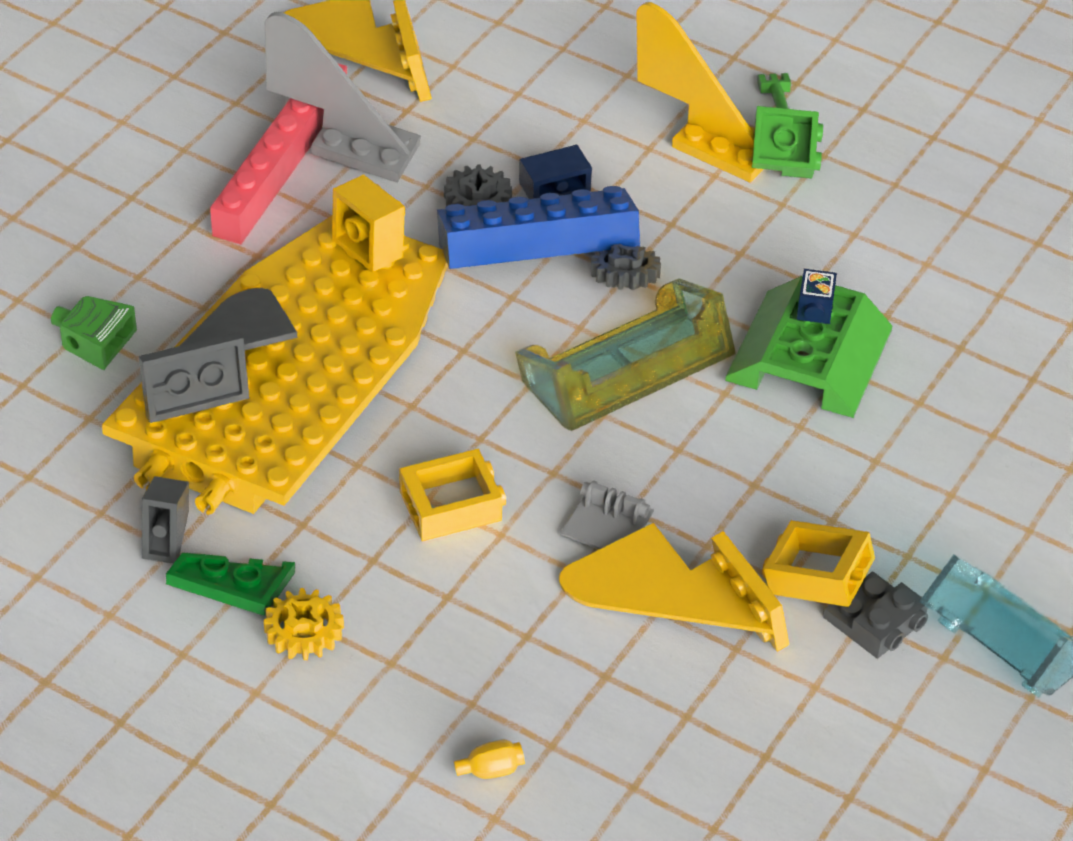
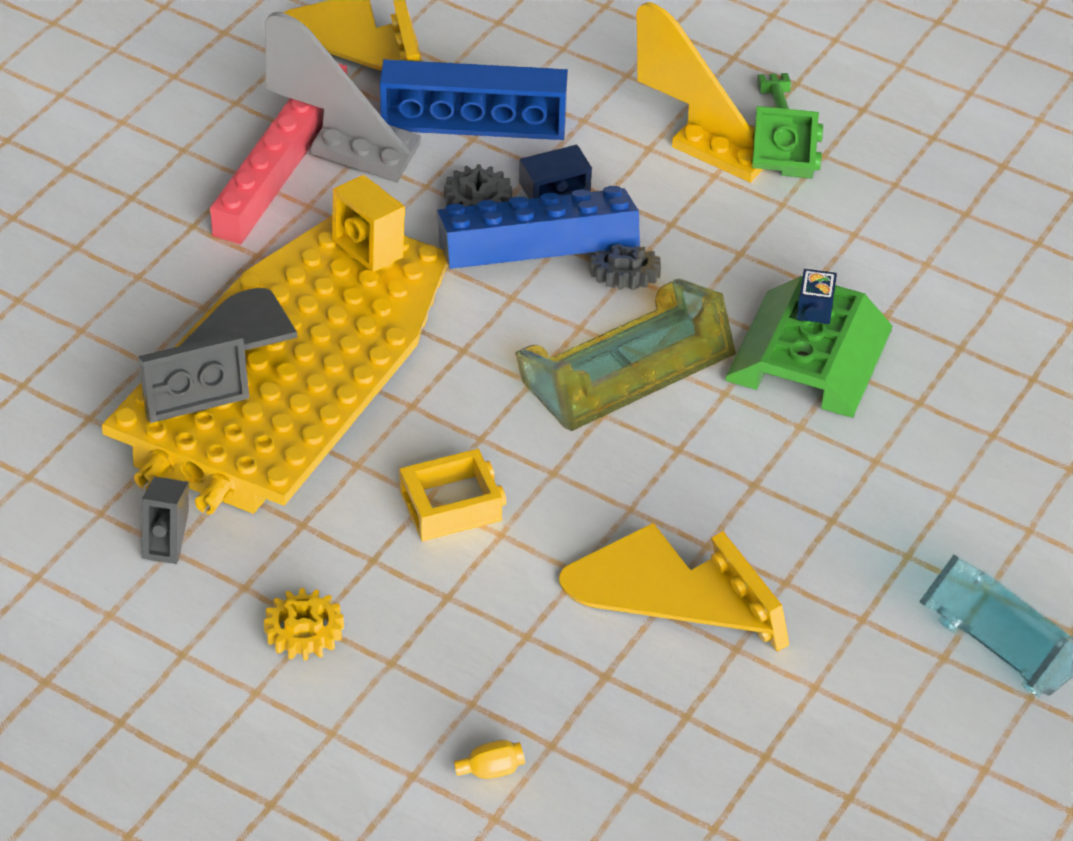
bright green torso [51,296,137,370] -> none
green wing [166,552,295,616] -> none
light grey hinge [560,481,654,549] -> none
yellow window [762,520,875,607] -> none
dark grey plate [823,571,929,659] -> none
none -> blue brick [380,59,568,140]

